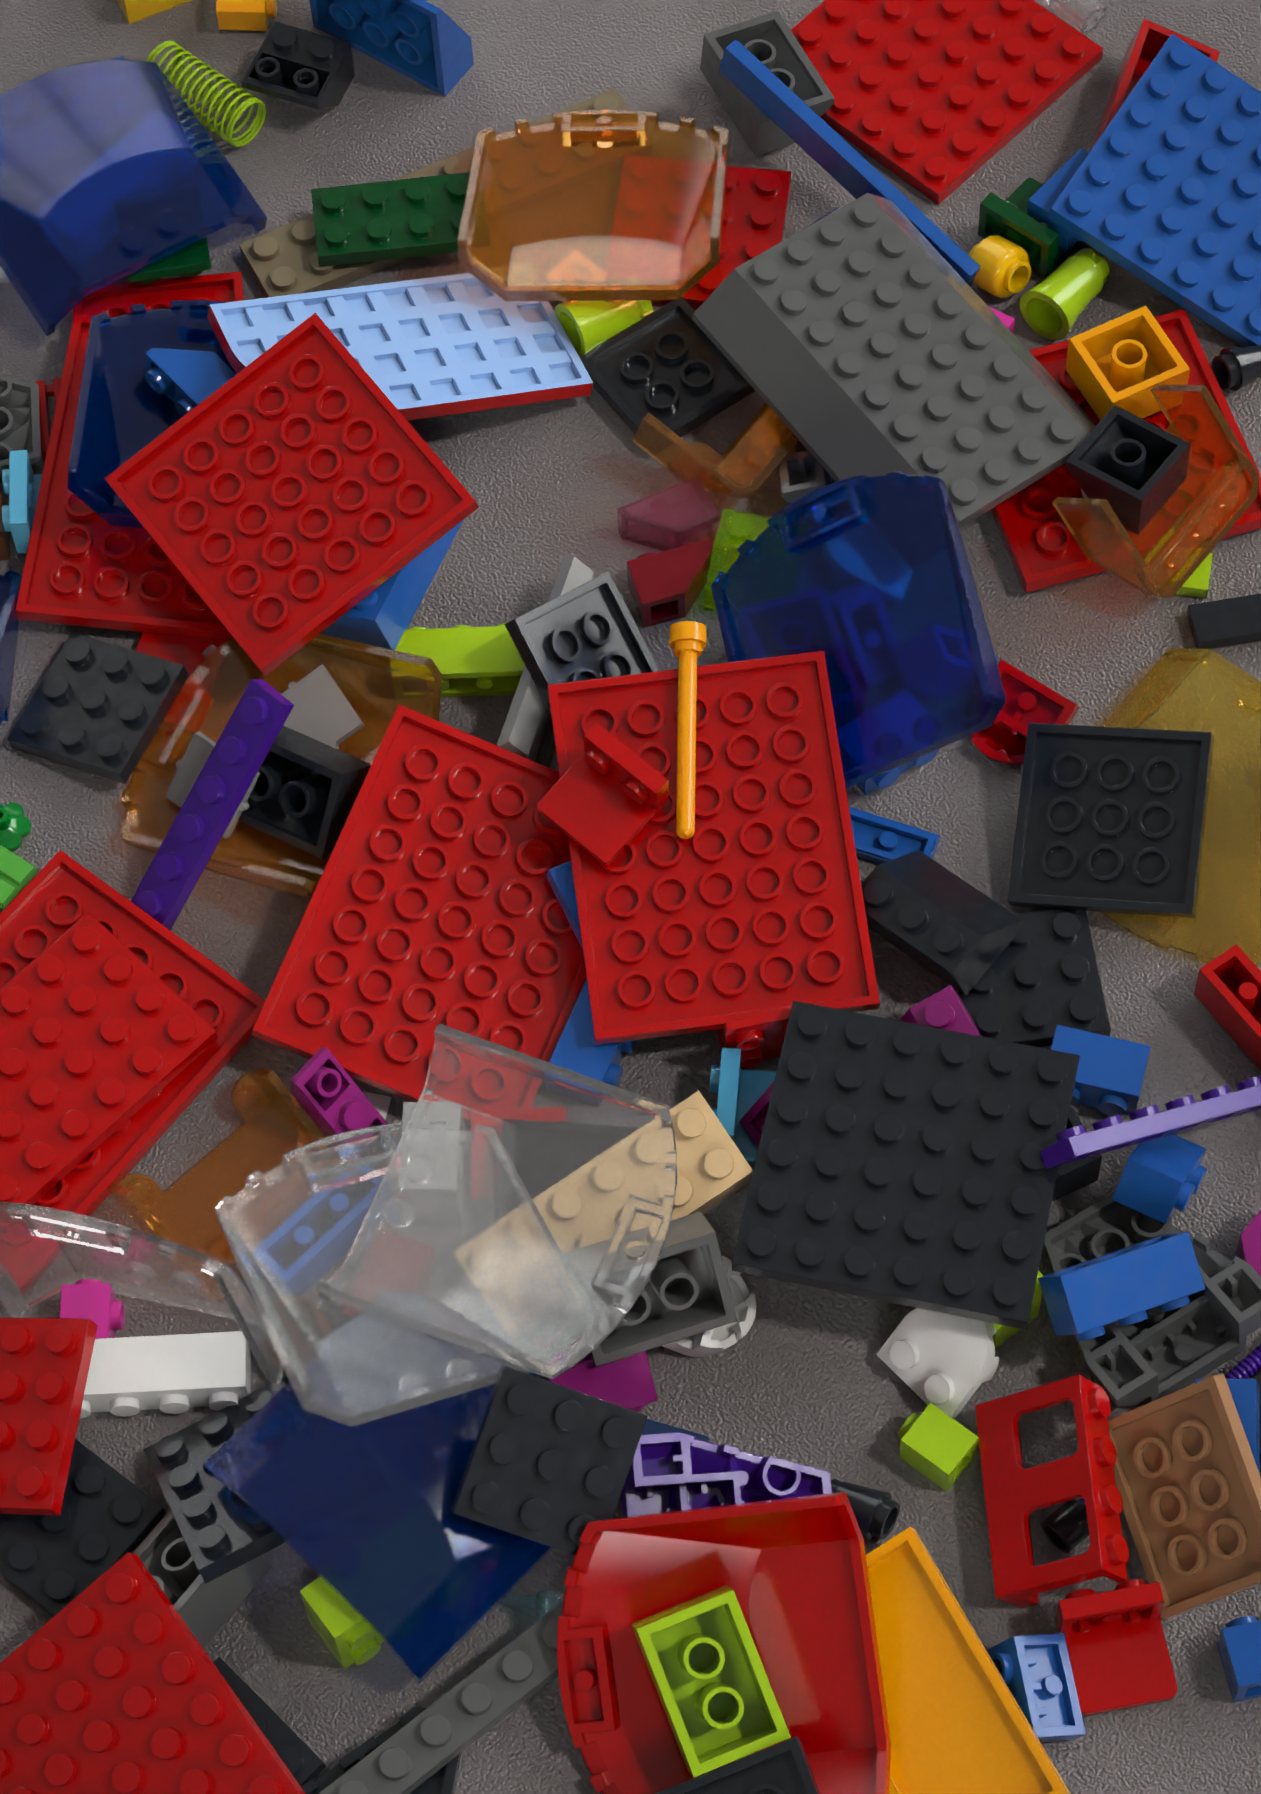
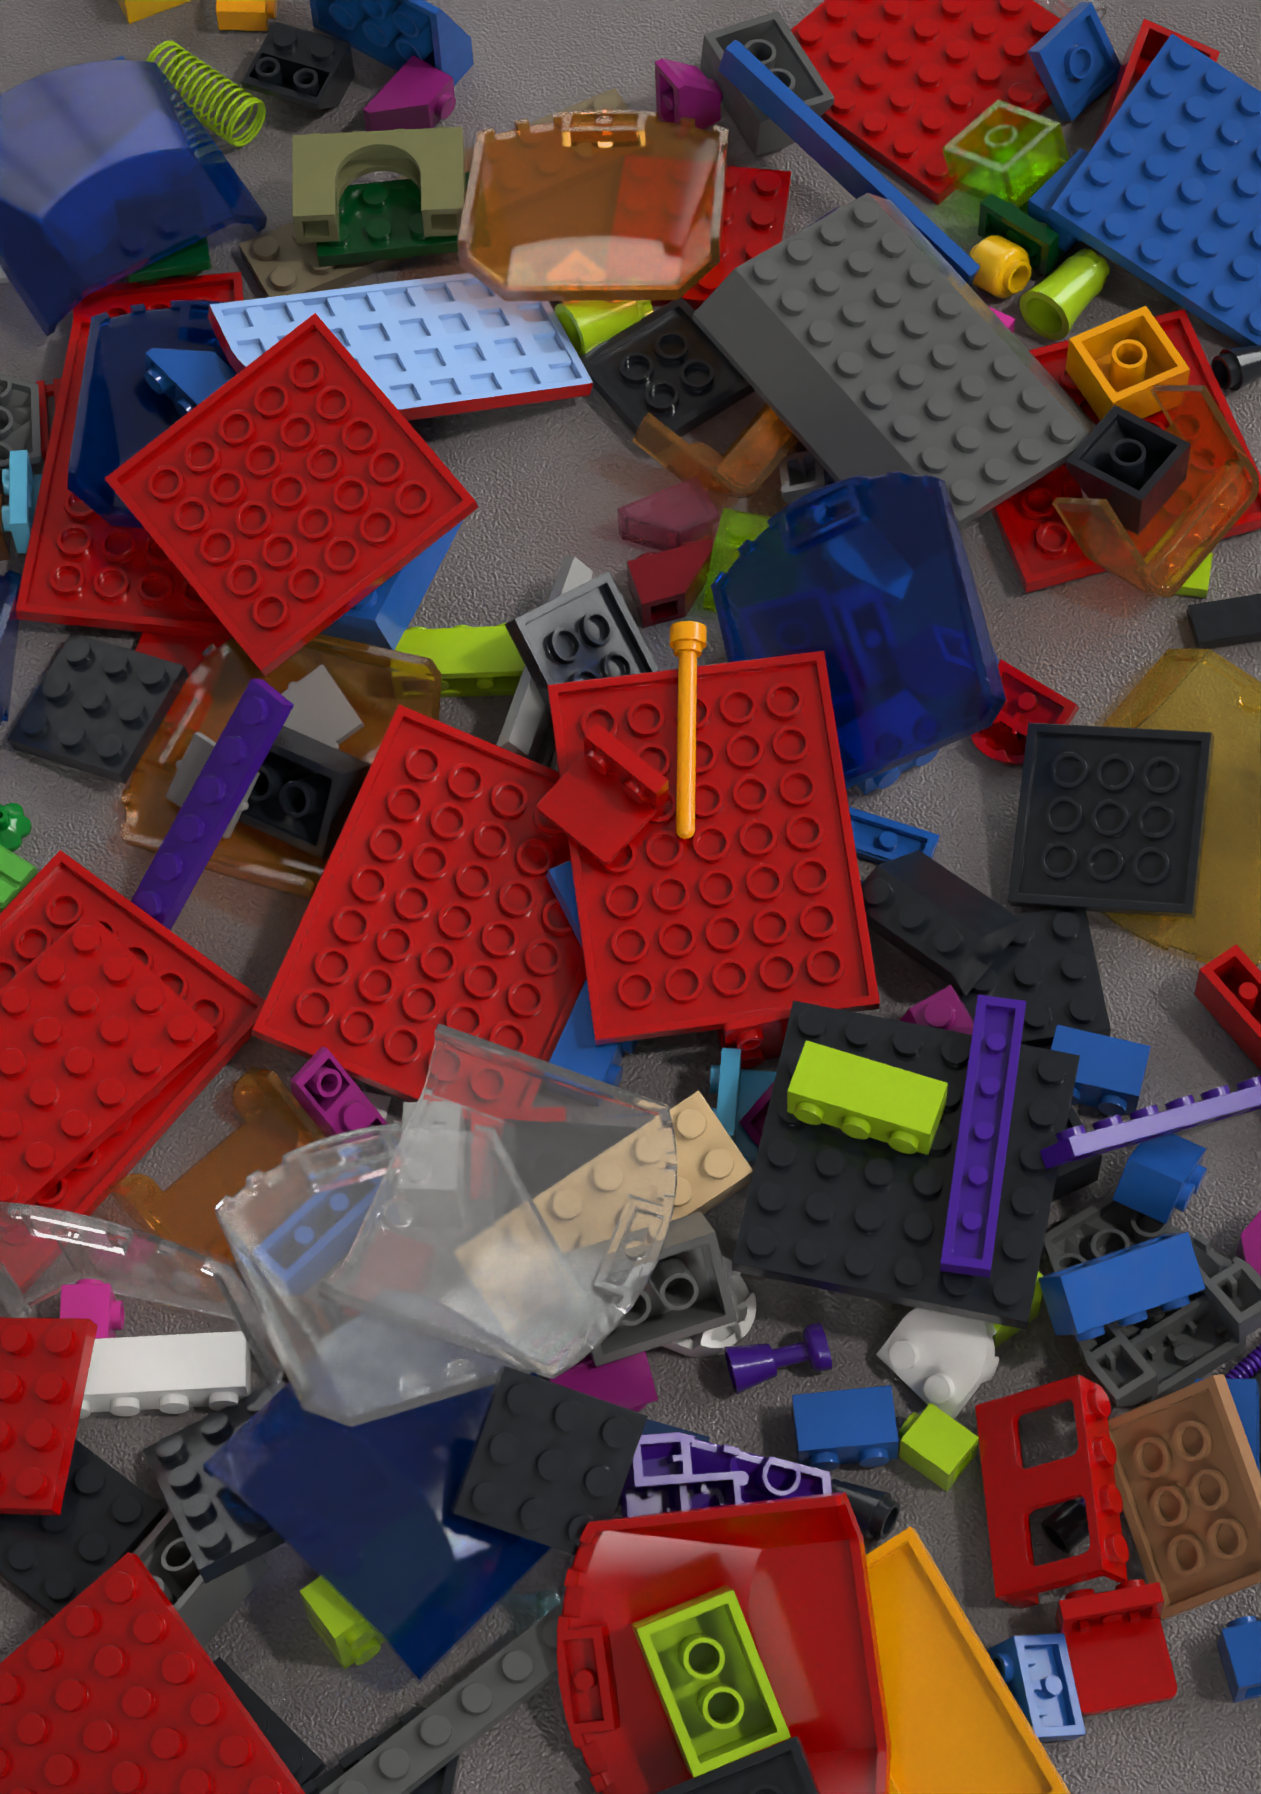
none -> olive arch [292,126,467,243]
none -> magenta slope [363,55,456,131]
none -> magenta slope [655,58,723,143]
none -> dark purple piece [724,1322,832,1394]
none -> lime brick [787,1040,948,1155]
none -> blue brick [792,1385,899,1471]
none -> dark purple plate [940,995,1026,1278]
none -> clear neon green brick [942,99,1069,208]
none -> blue plate [1028,2,1121,121]

